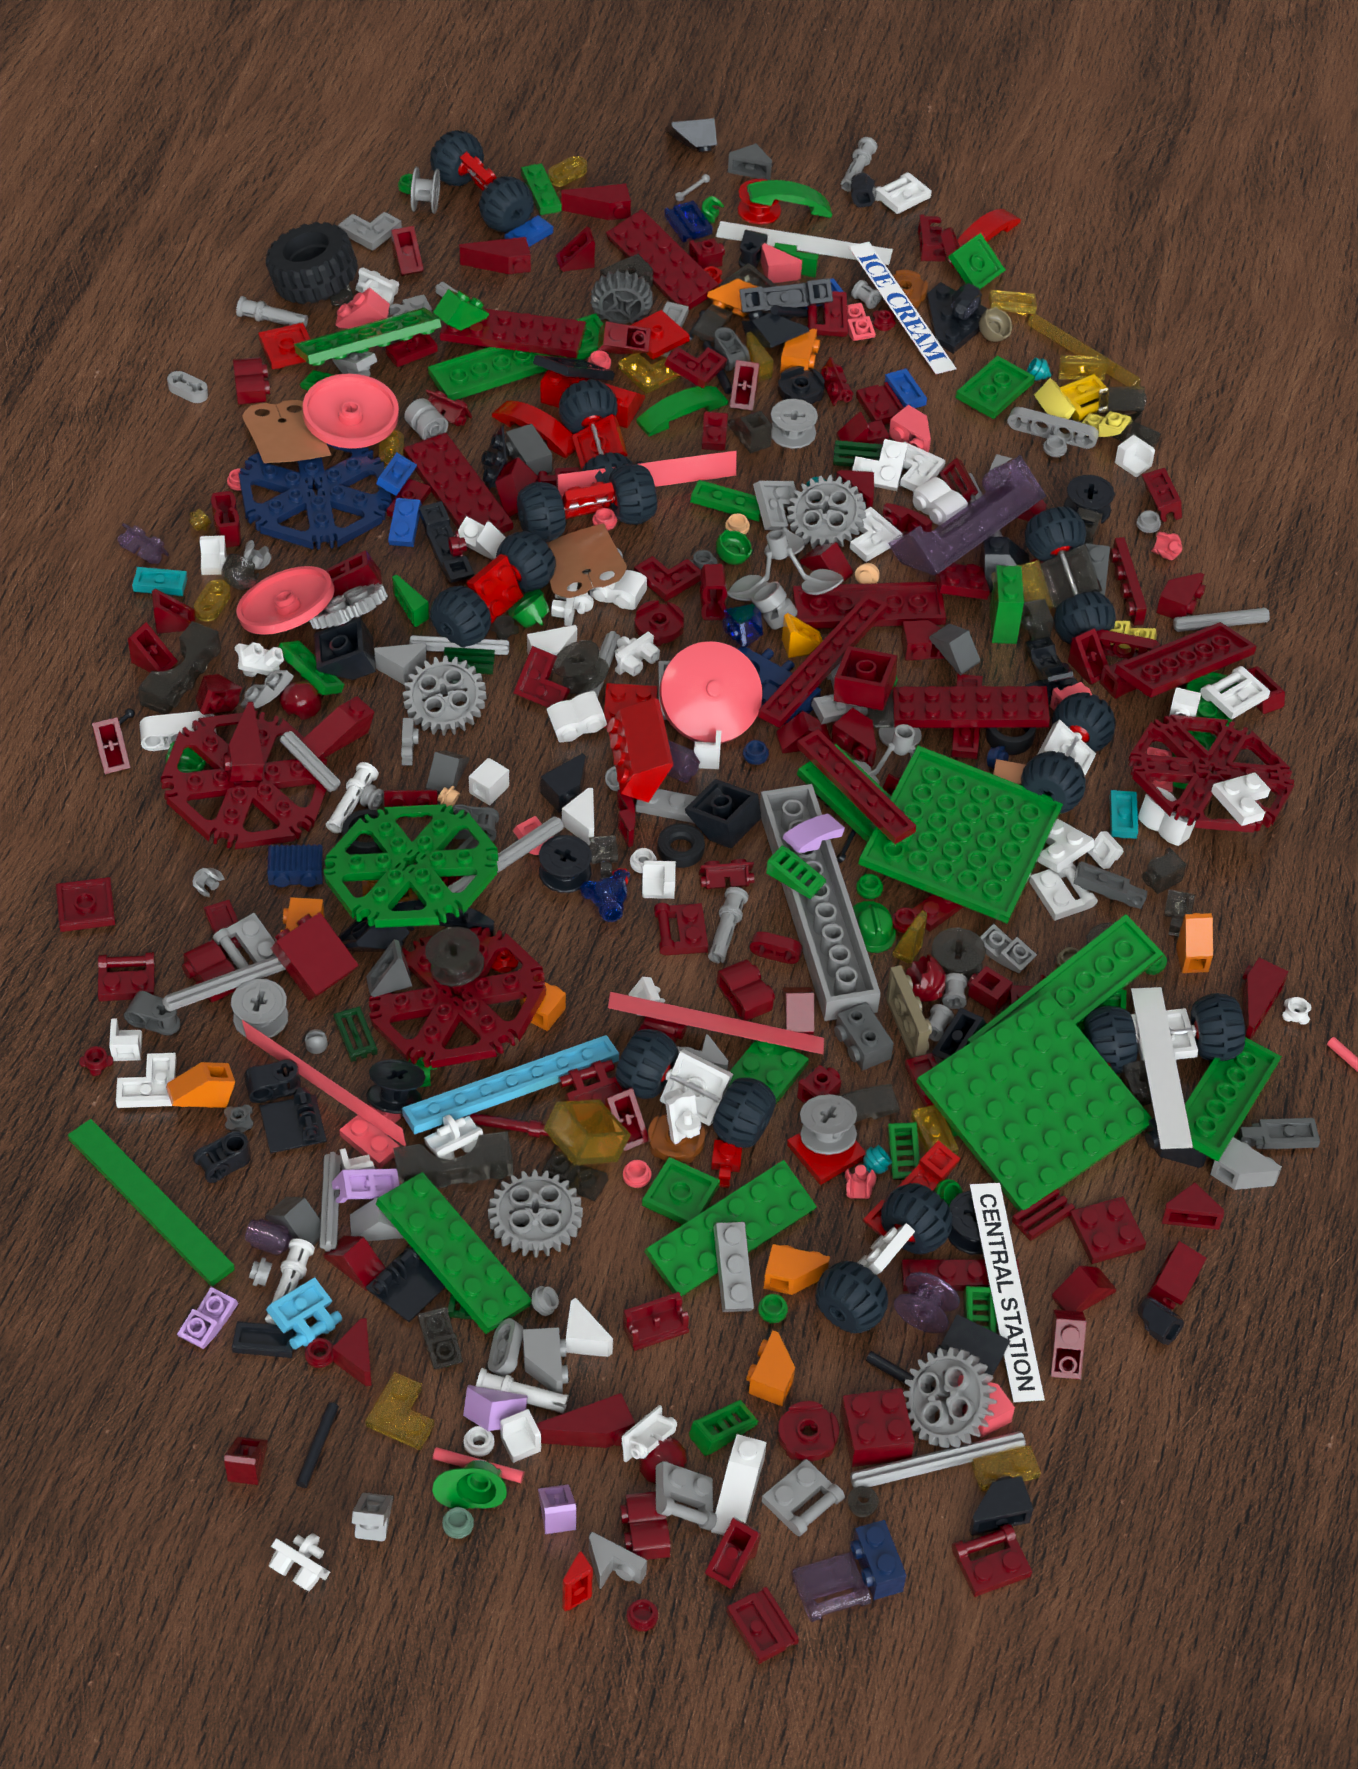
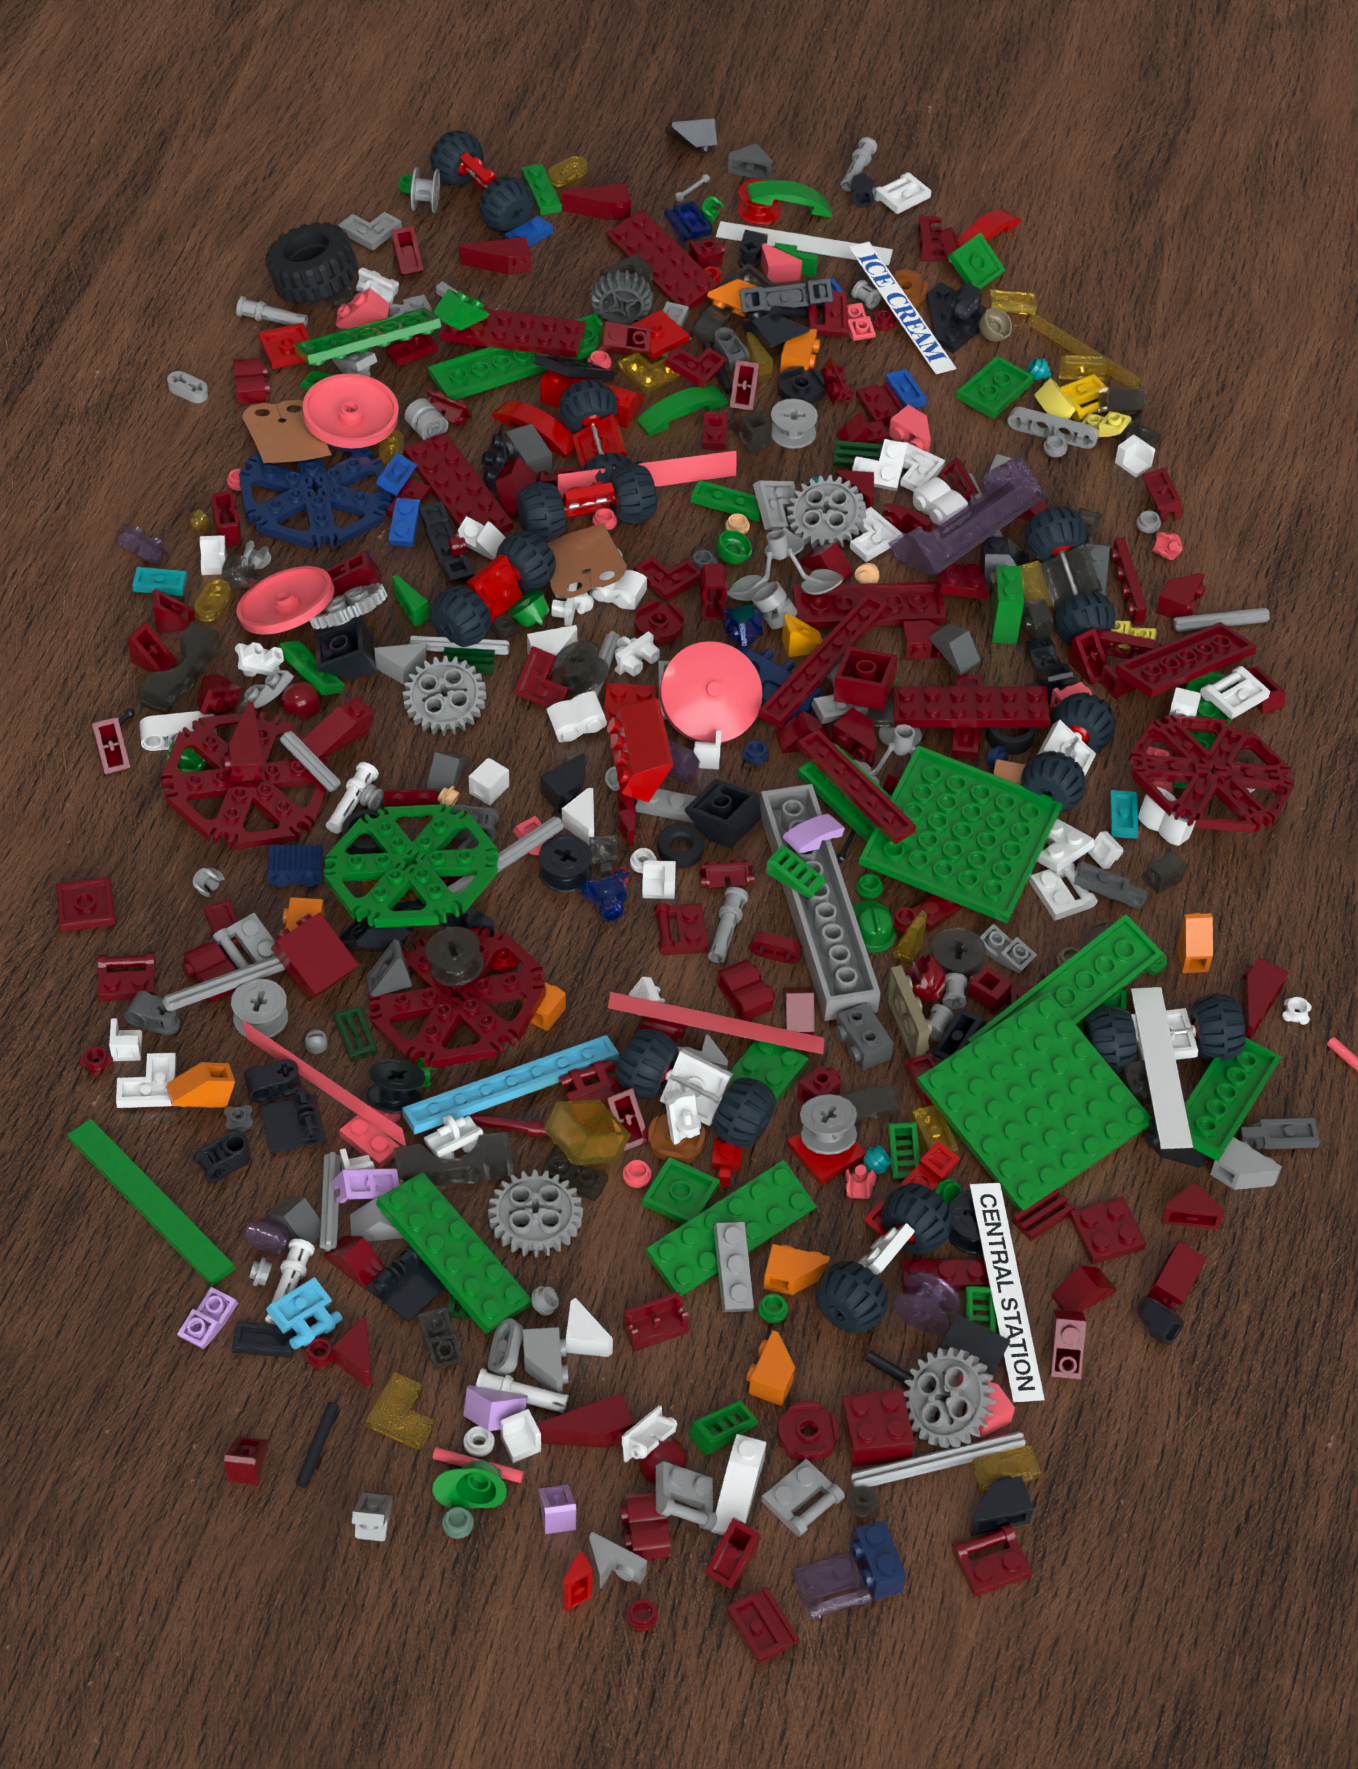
white hips [269,1533,330,1591] -> none
light grey plate [401,718,419,765] -> none
dark red slope [556,226,595,272] -> none
black piece [1064,475,1115,525] -> none
clear smoke plate [1164,889,1195,937] -> none
white plate [1211,773,1271,826] -> none

